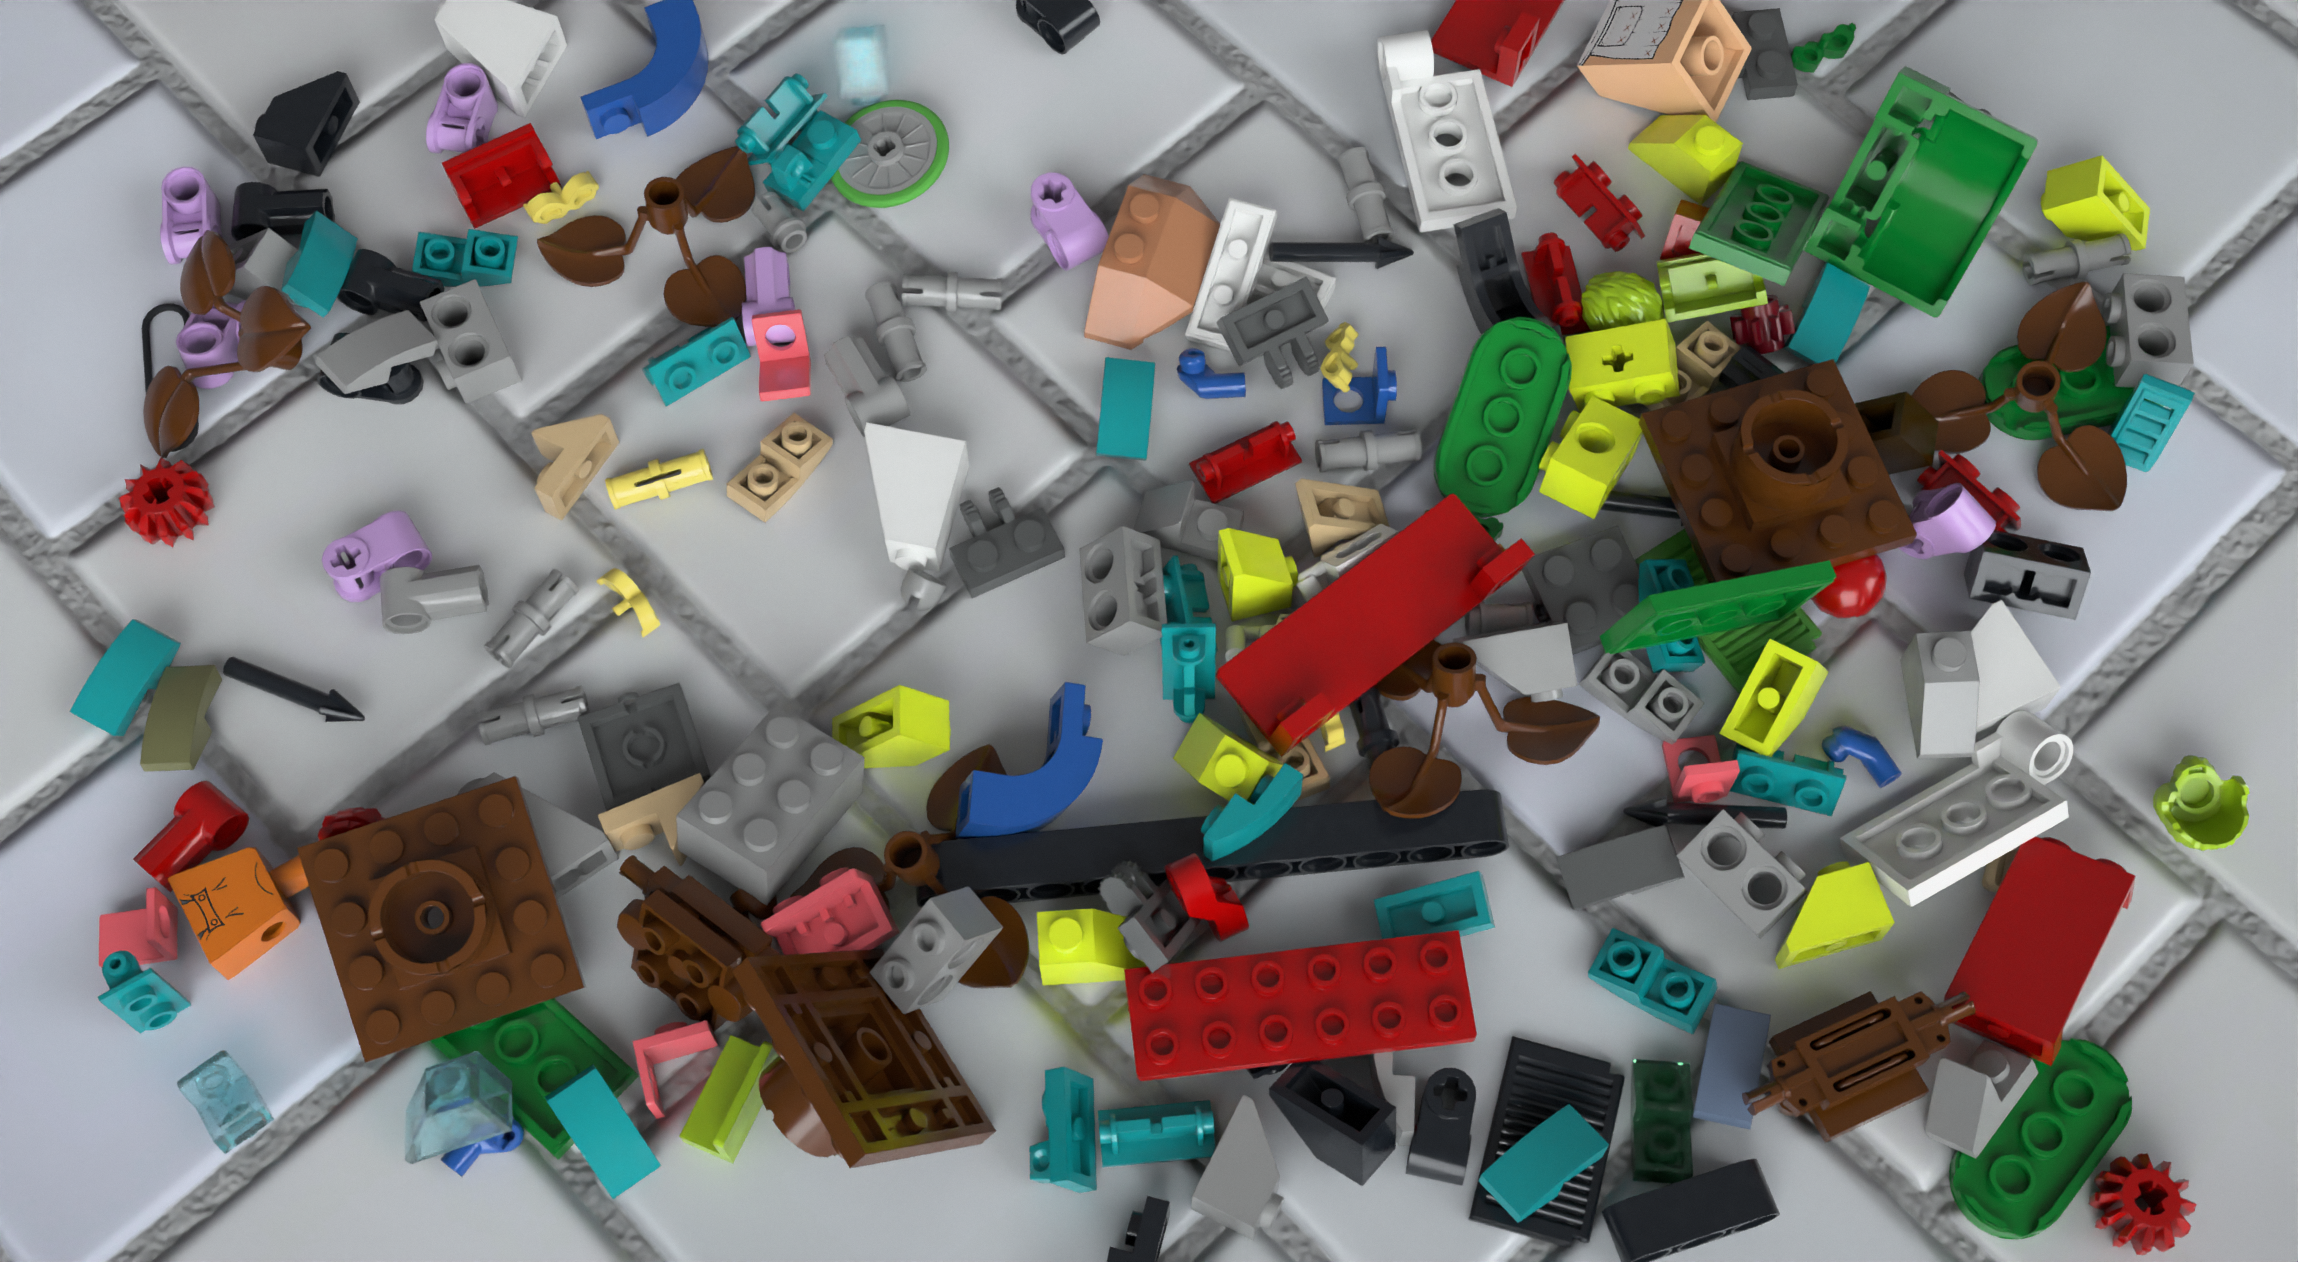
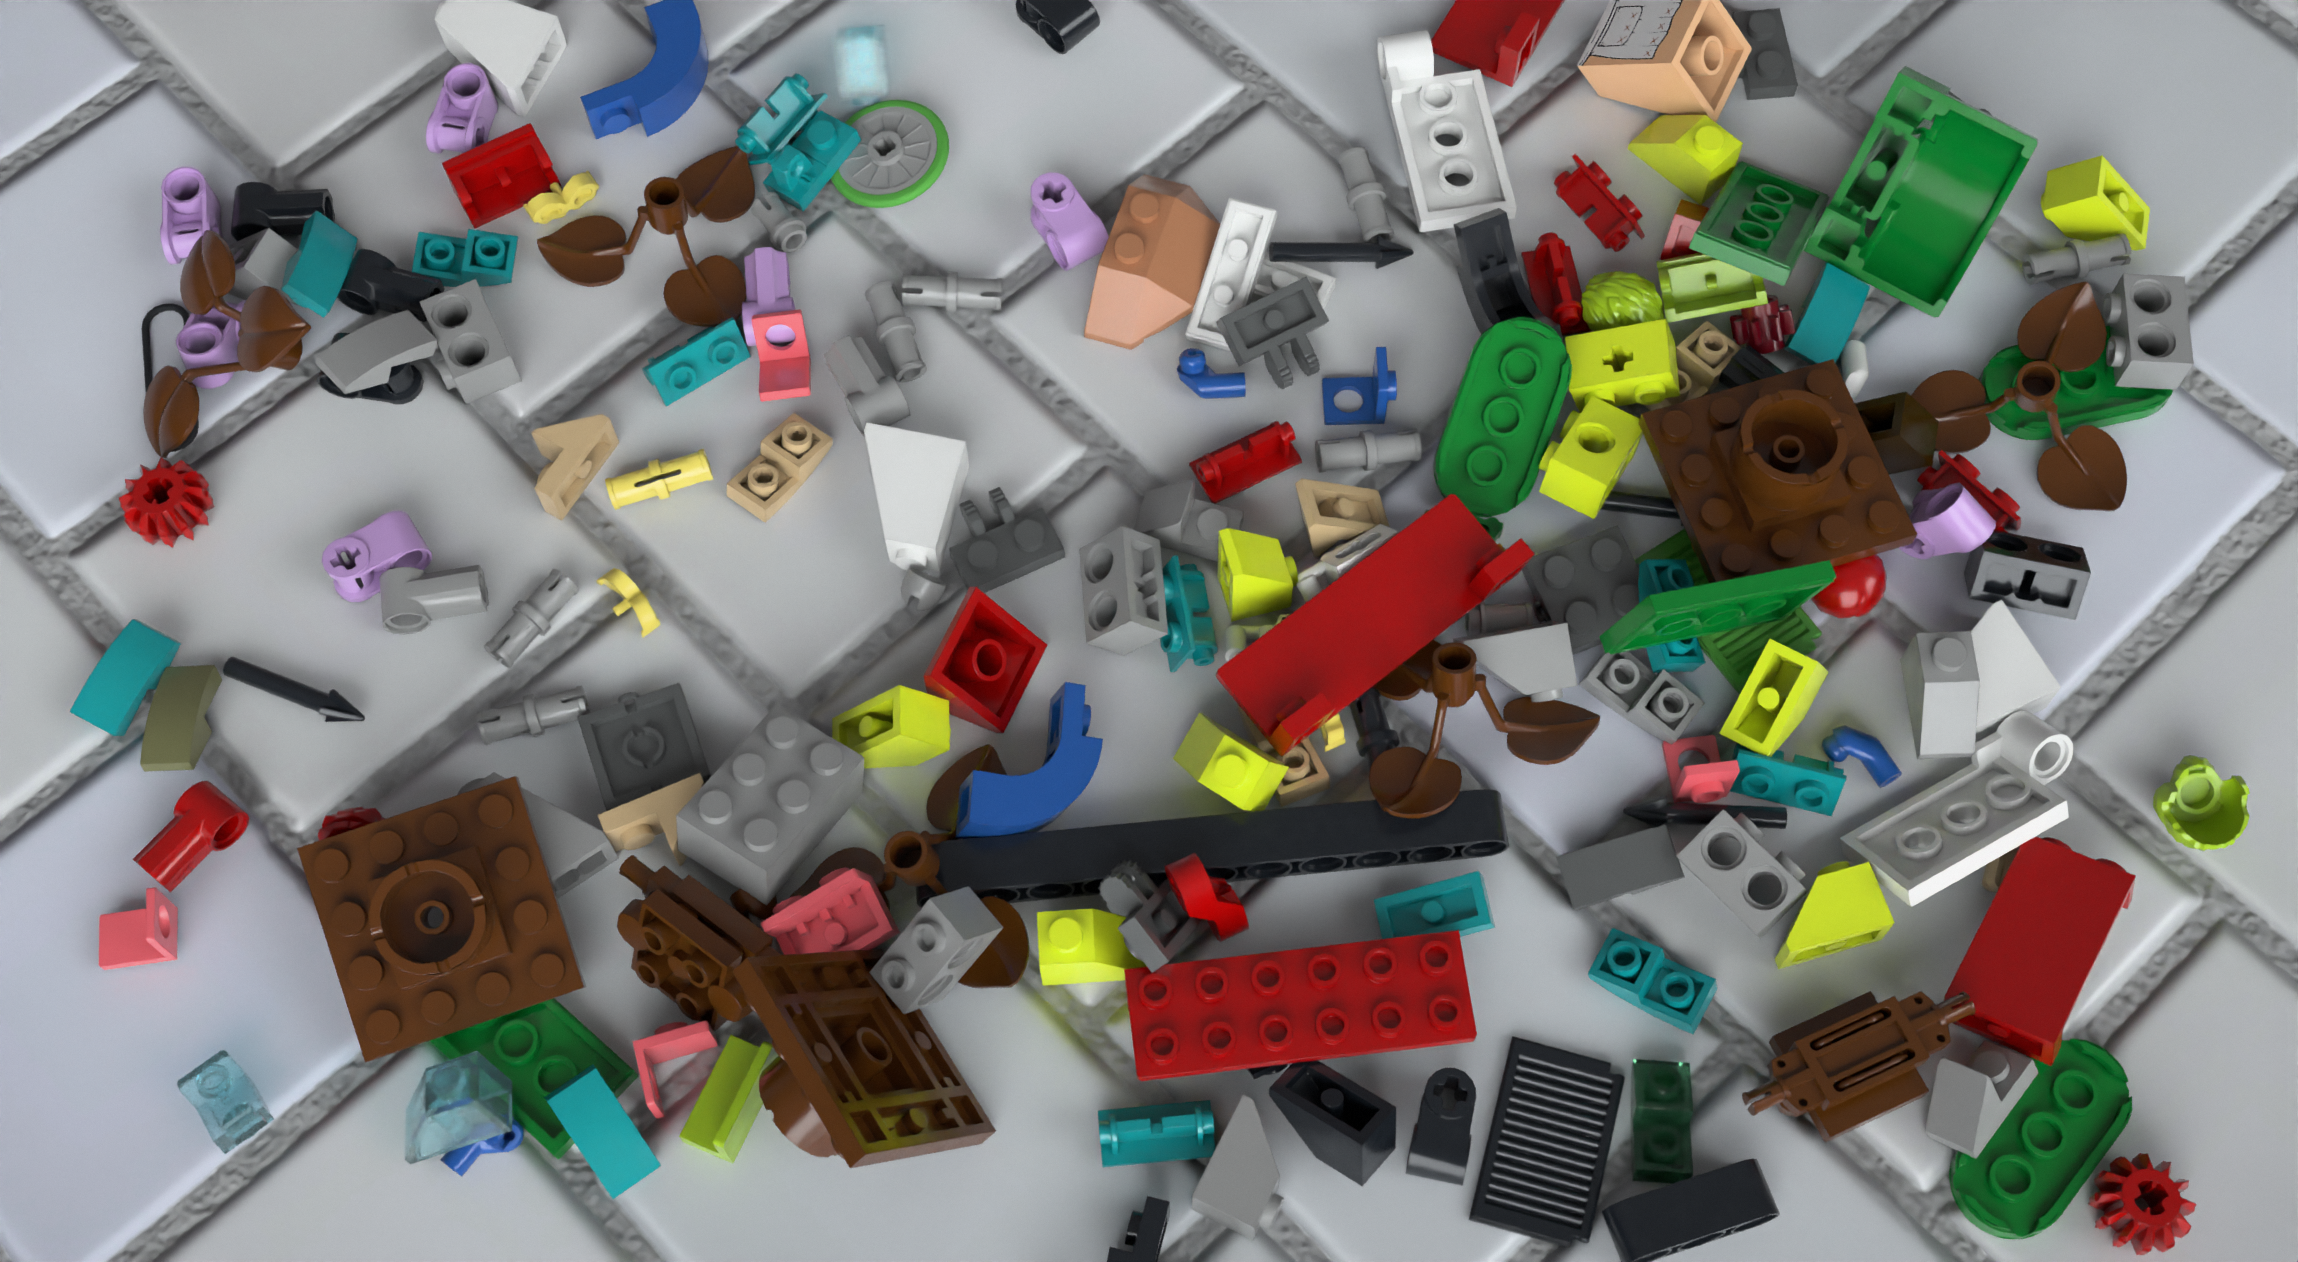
teal hinge [98,951,191,1034] -> none
orange torso [168,847,309,980] -> none
black slope [253,71,360,177] -> none
teal hinge [1029,1067,1097,1193] -> none
teal slope [1096,357,1155,461] -> none
teal hinge [1162,623,1216,723] -> none
teal slope [1201,763,1303,861] -> none
light yellow piece [1320,322,1359,392] -> none
light grey slope [1368,1051,1415,1146] -> none
teal slope [1478,1104,1609,1223] -> none
sand blue slope [1693,1004,1771,1130] -> none
green piece [1791,23,1856,73] -> none
teal slope [2108,374,2195,472] -> none
none -> red slope [923,586,1047,733]
none -> white arm [1841,340,1869,401]

